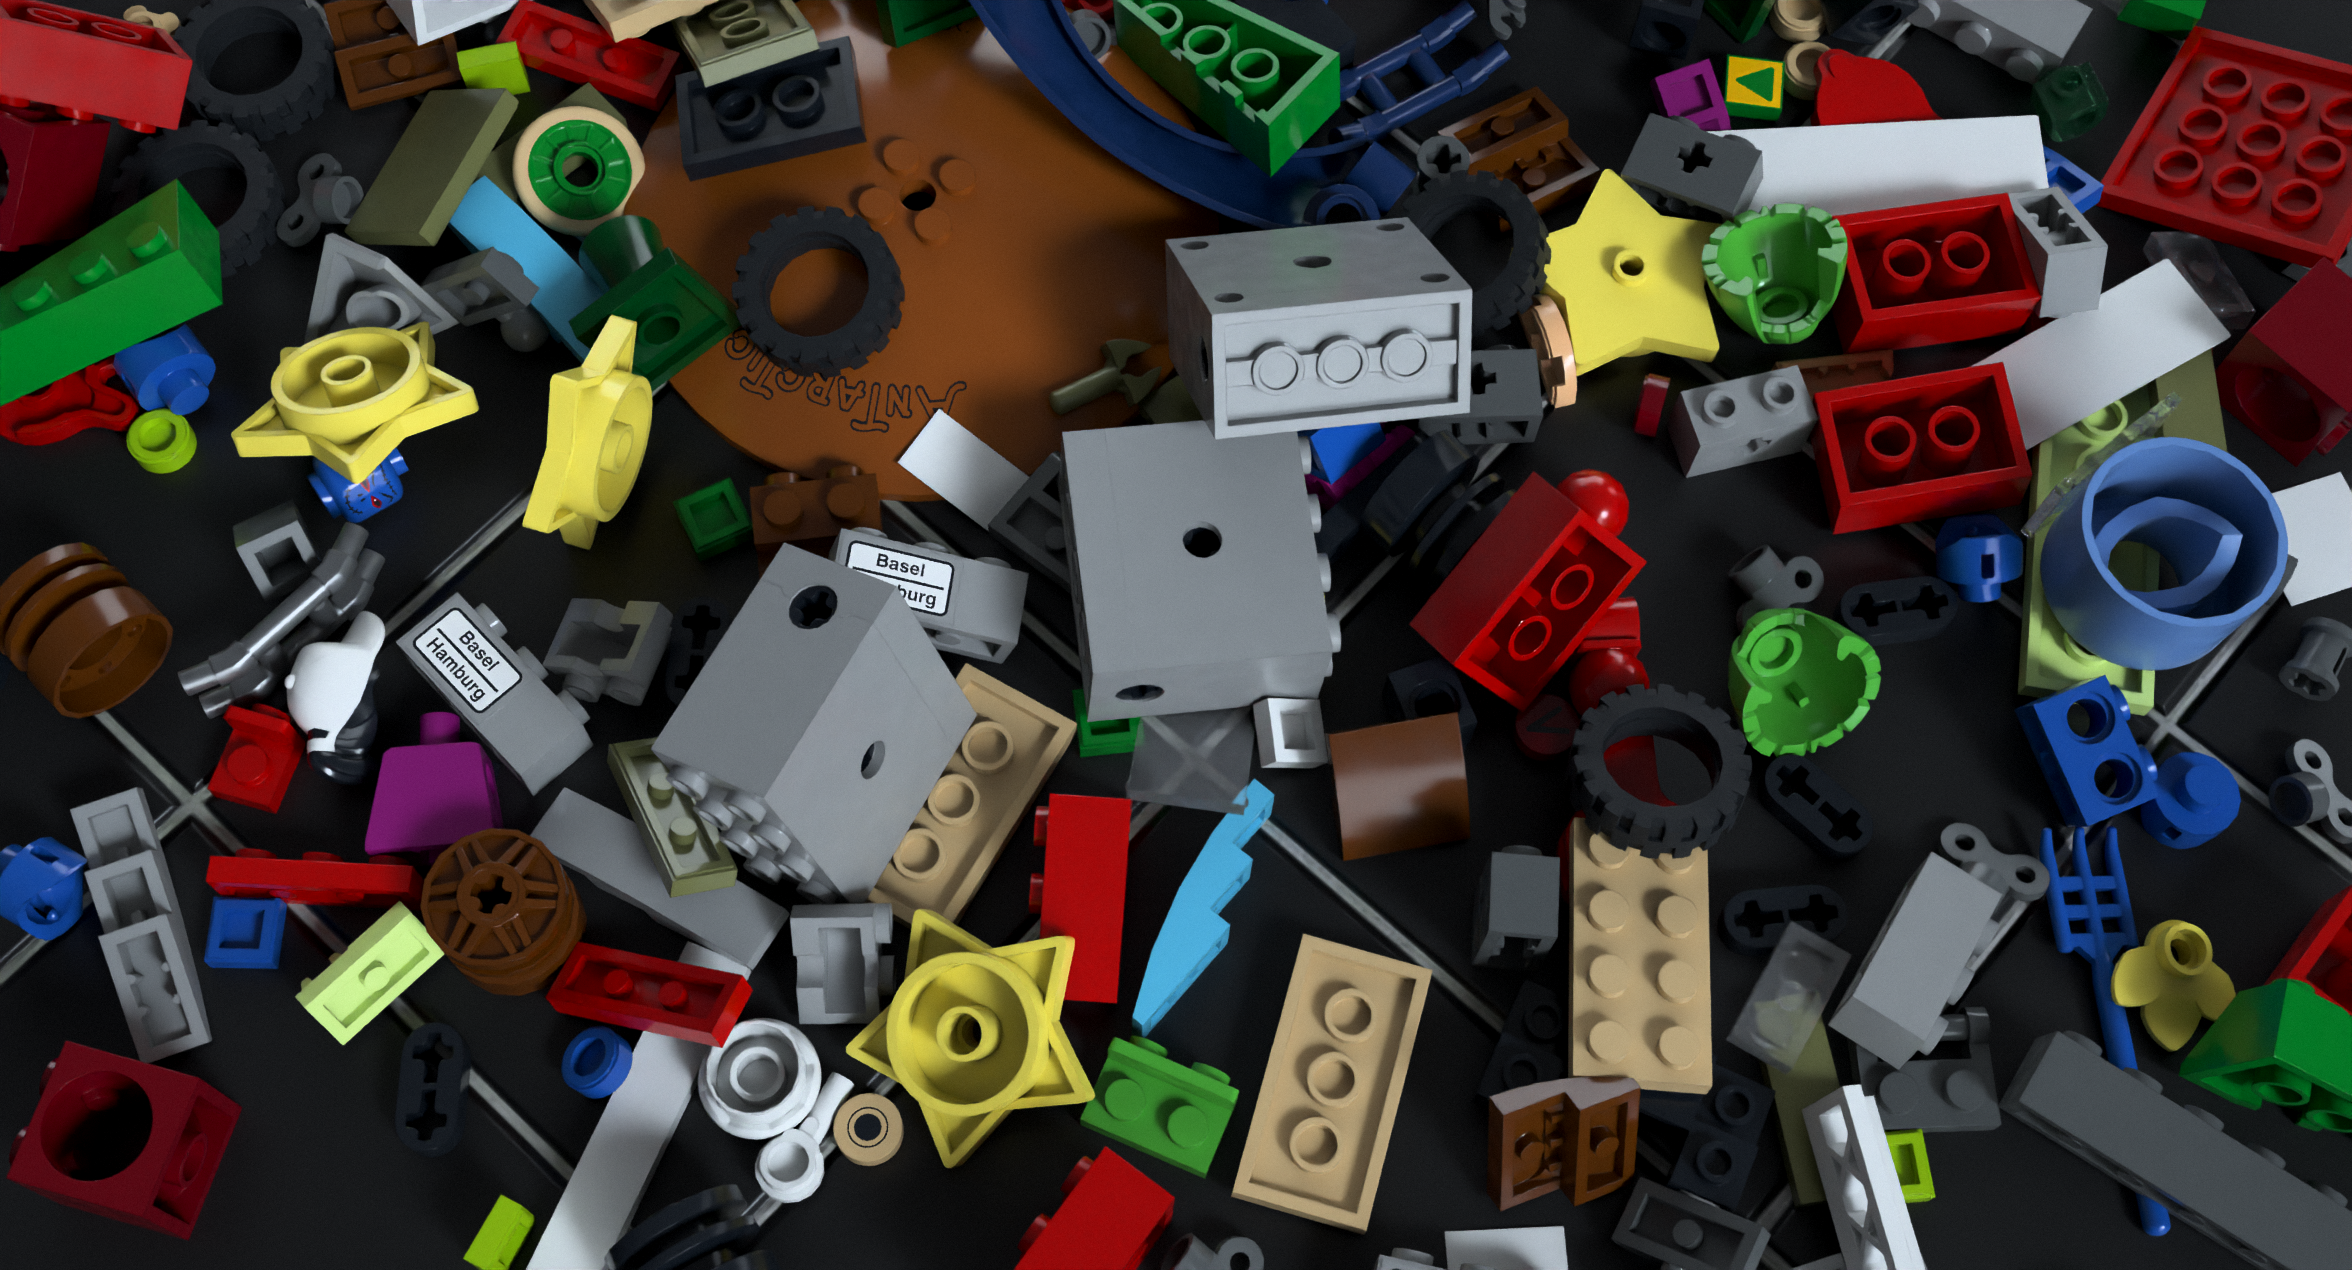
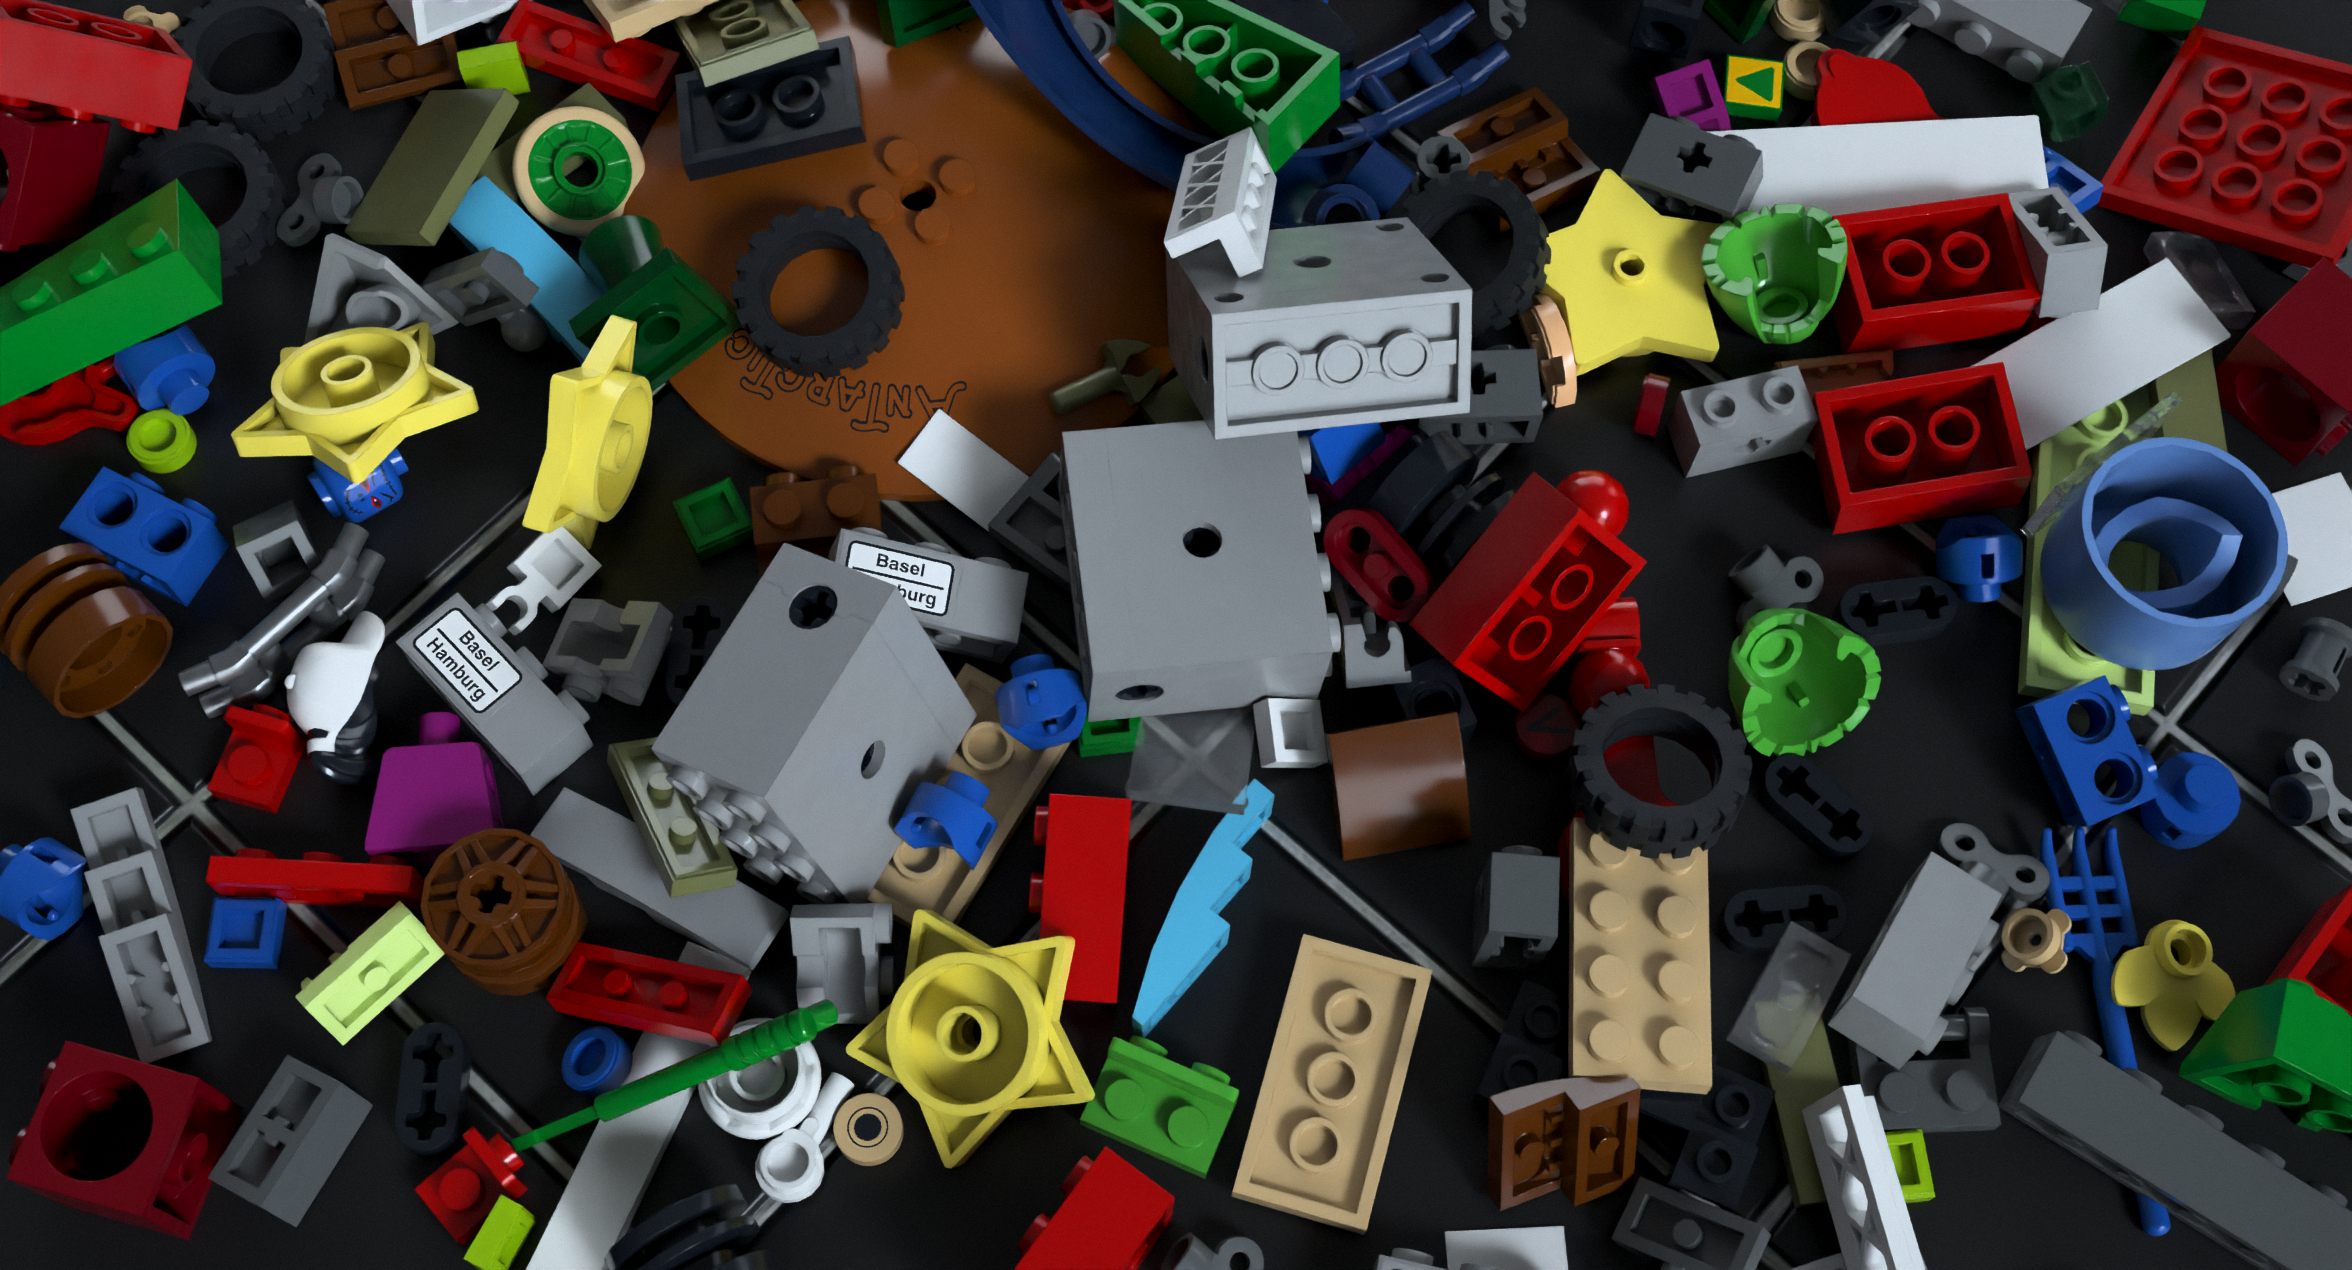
none -> blue brick [59,466,230,607]
none -> dark grey hinge [208,1055,373,1228]
none -> red bracket [414,1126,529,1245]
none -> white plate [485,526,602,636]
none -> green piece [510,999,838,1152]
none -> blue piece [894,771,998,870]
none -> blue piece [994,654,1087,750]
none -> white fence [1164,126,1277,278]
none -> dark red plate [1323,506,1435,622]
none -> dark grey hinge [1328,565,1412,689]
none -> tan plate [2002,908,2072,974]

